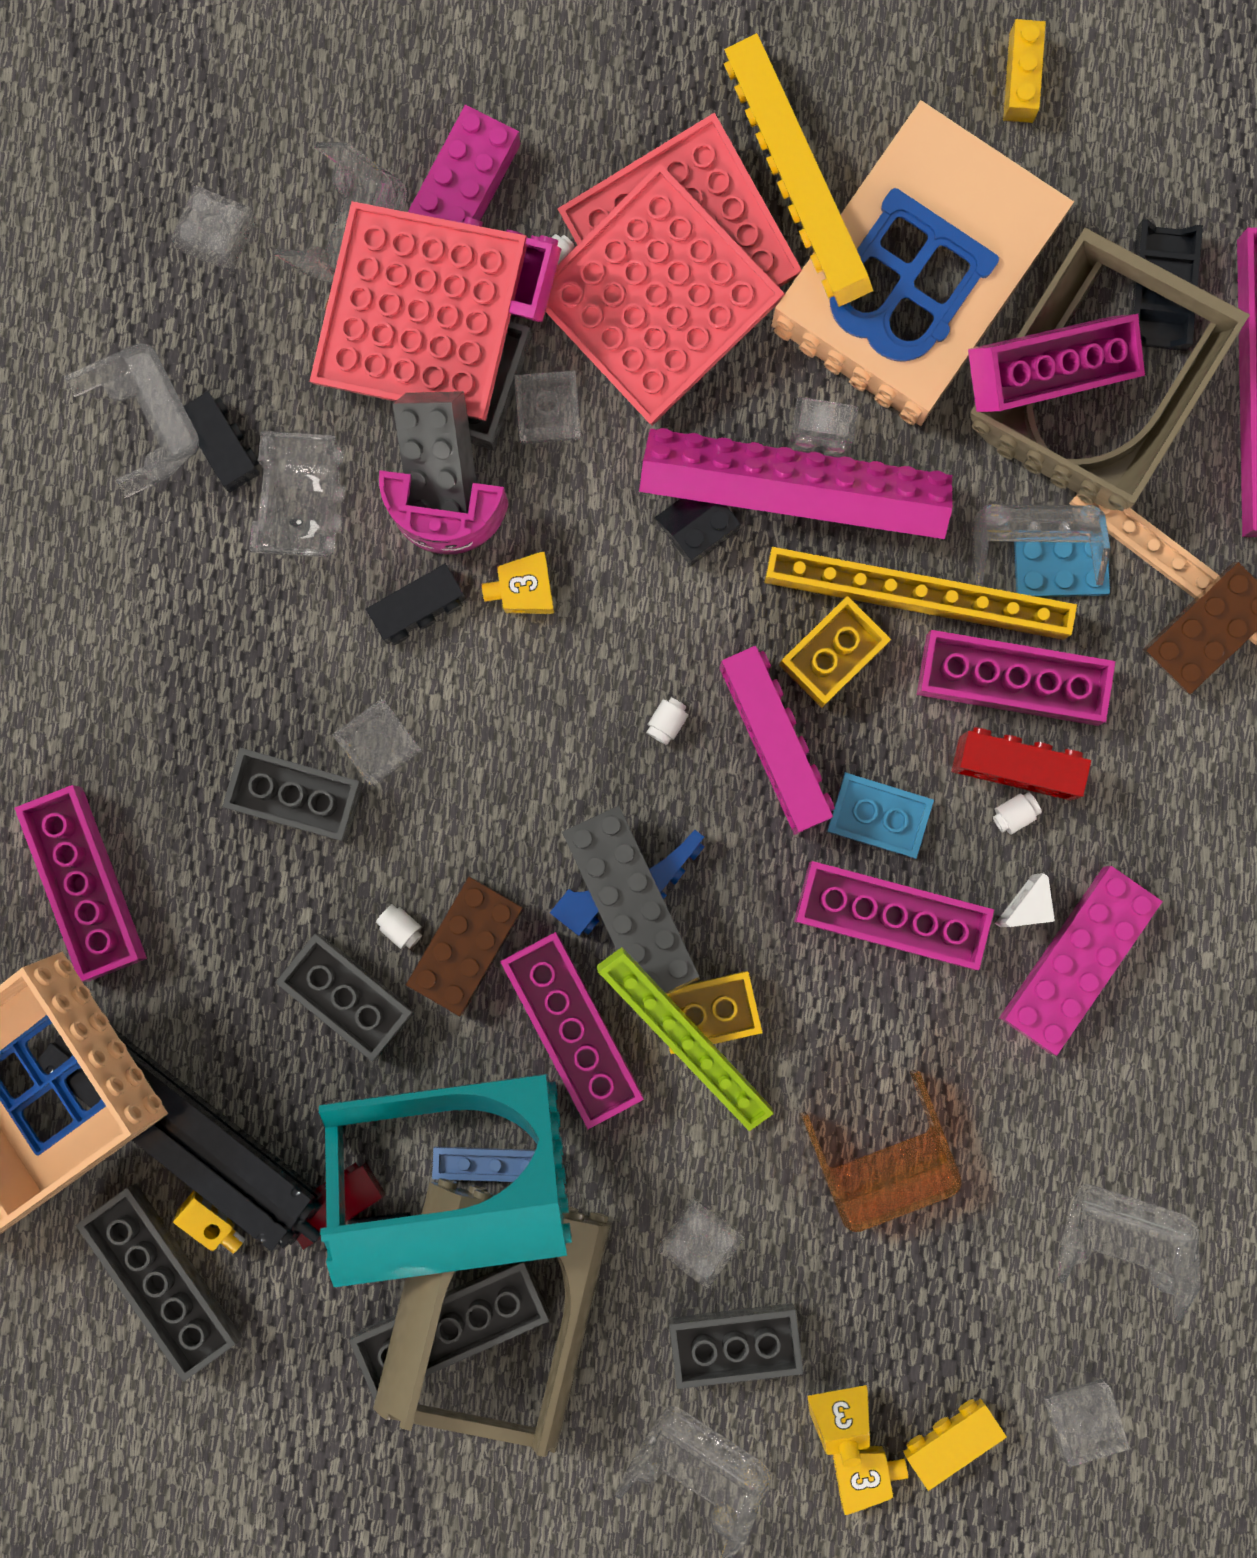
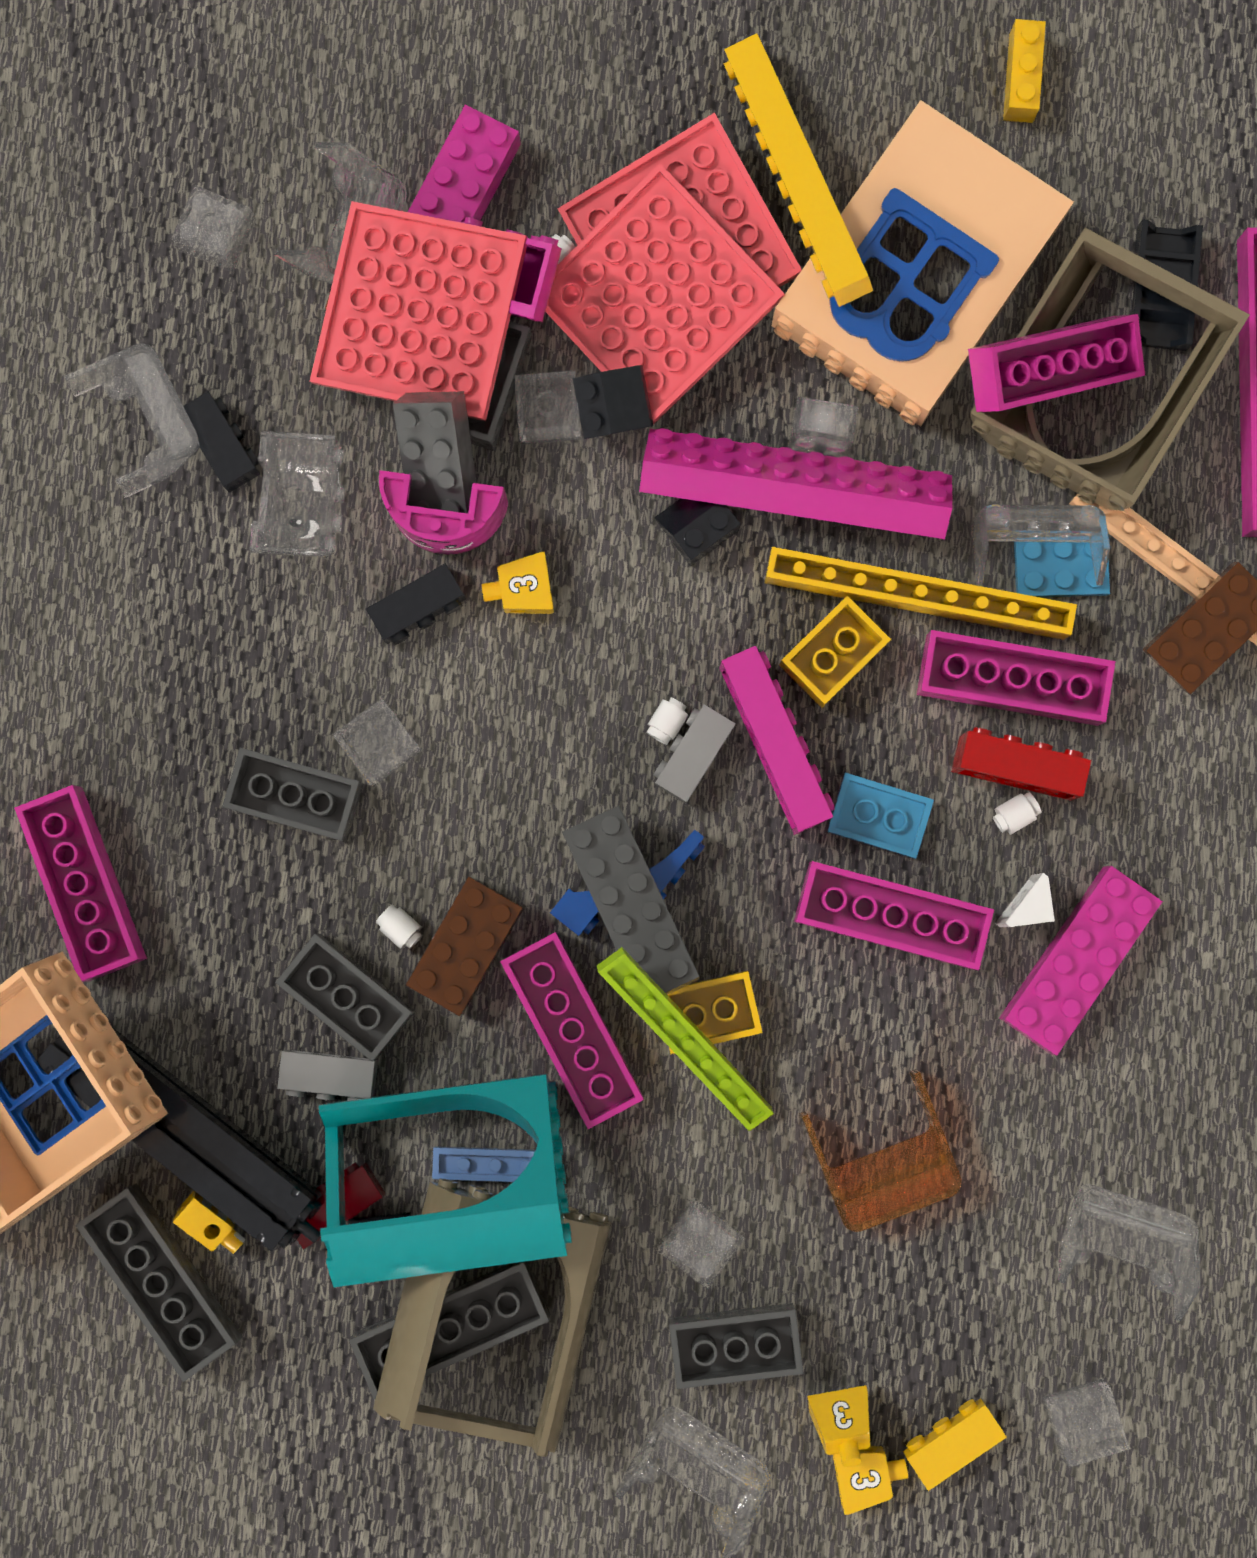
none -> light grey brick [277,1050,379,1101]
none -> black slope [572,365,654,439]
none -> light grey brick [653,704,735,804]

